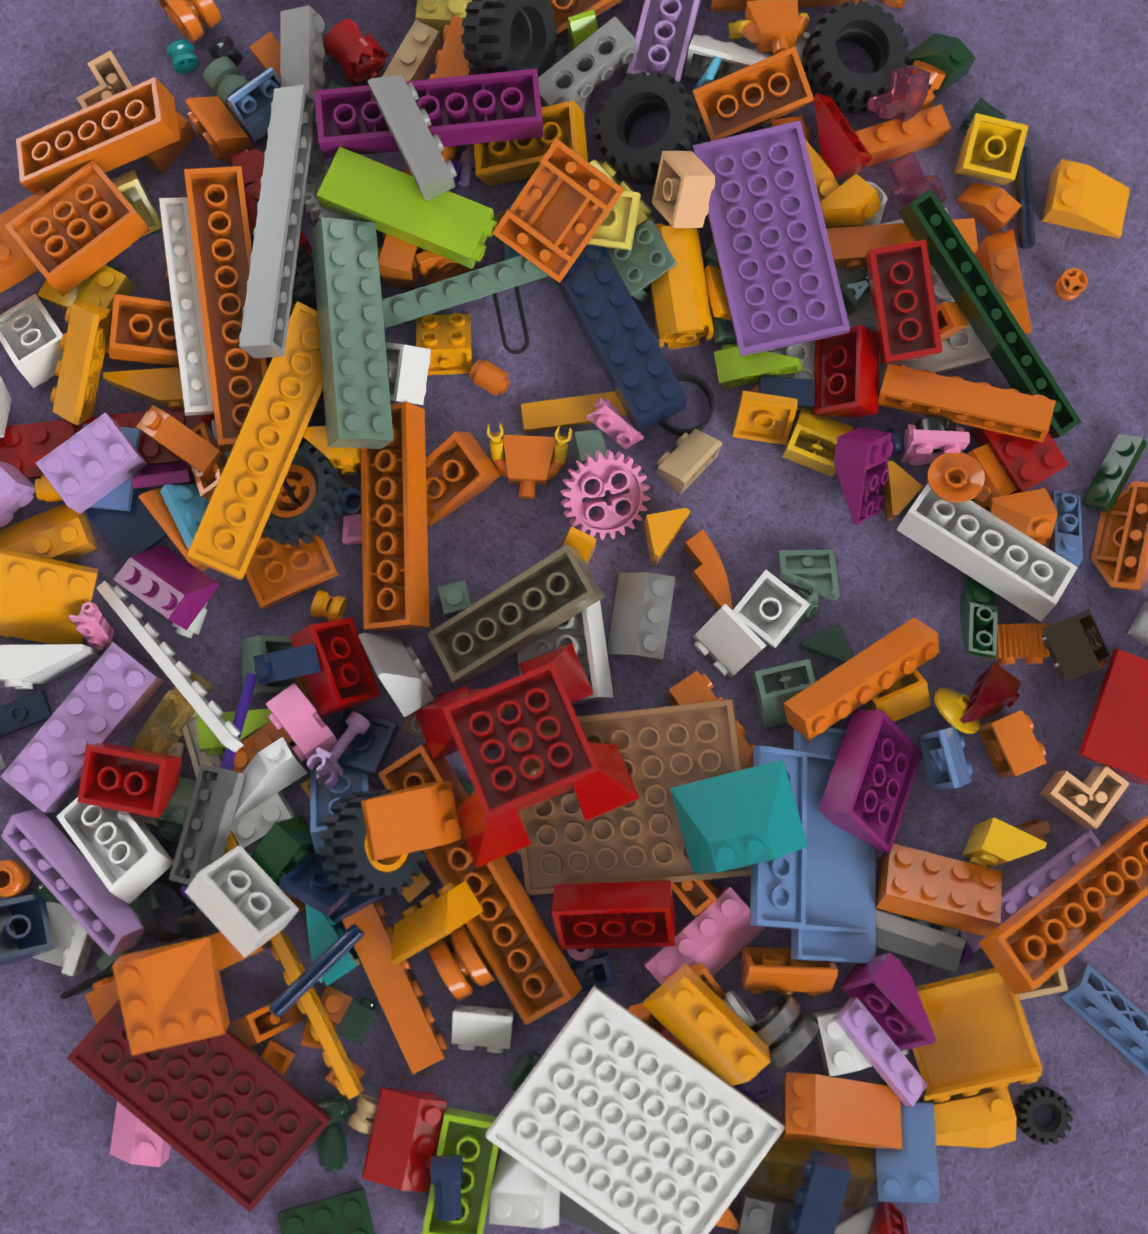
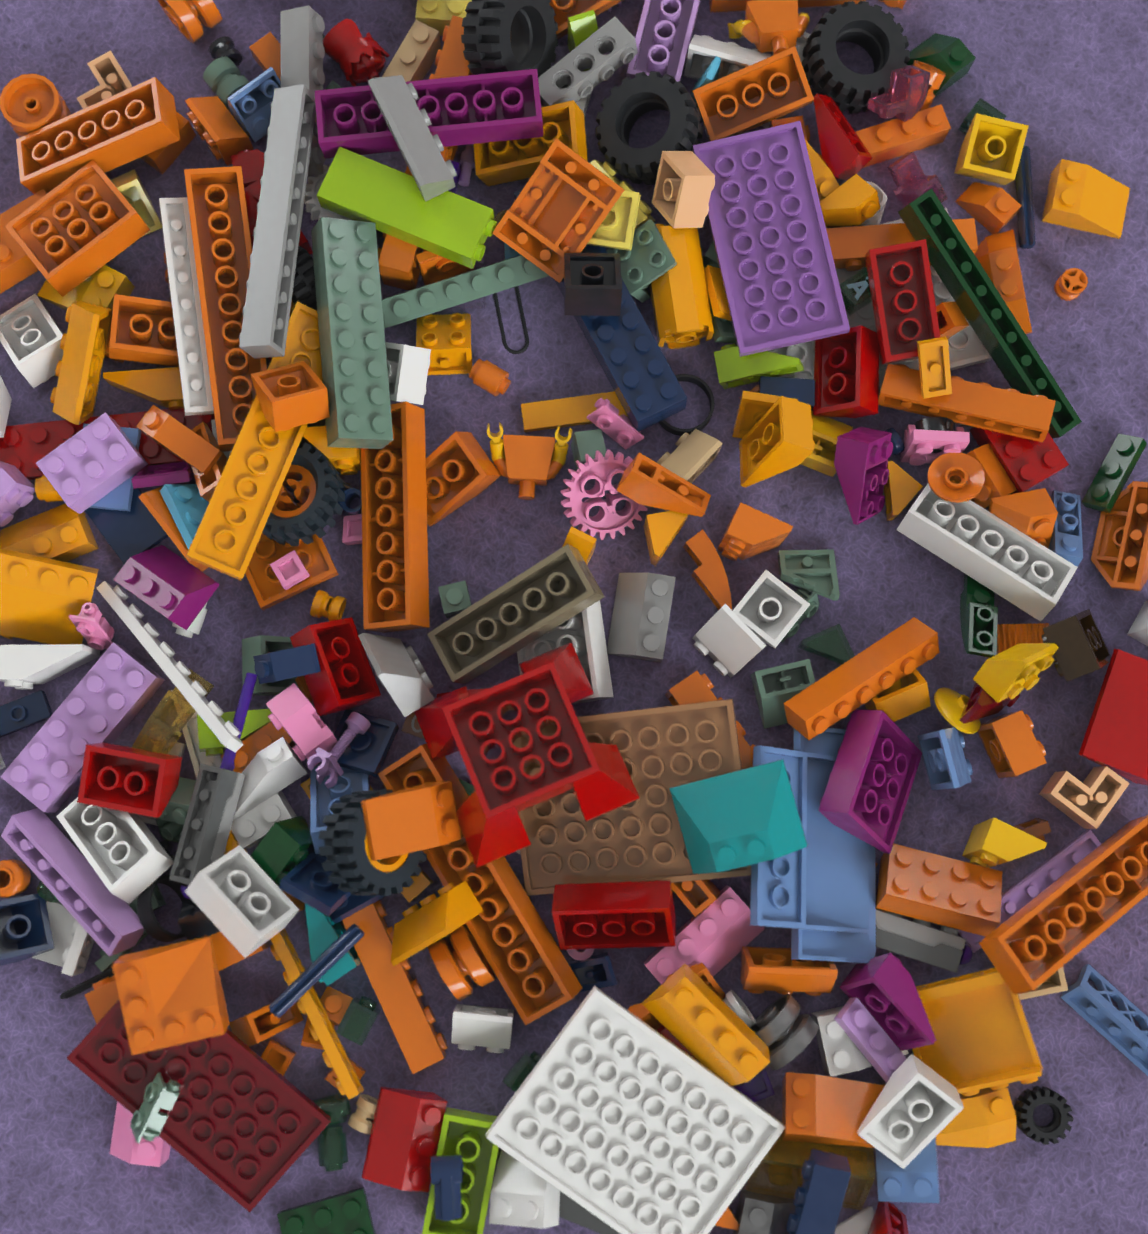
teal wheel [167,39,199,74] -> none
none -> orange wheel [0,74,71,138]
none -> sand green hinge [130,1072,180,1143]
none -> orange slope [251,361,330,432]
none -> bright pink plate [270,550,310,590]
none -> black slope [564,253,622,316]
none -> orange slope [616,452,711,517]
none -> orange slope [717,503,793,561]
none -> light orange slope [739,396,815,488]
none -> white slope [857,1054,964,1169]
none -> light orange plate [917,336,952,399]
none -> yellow slope [973,643,1059,703]

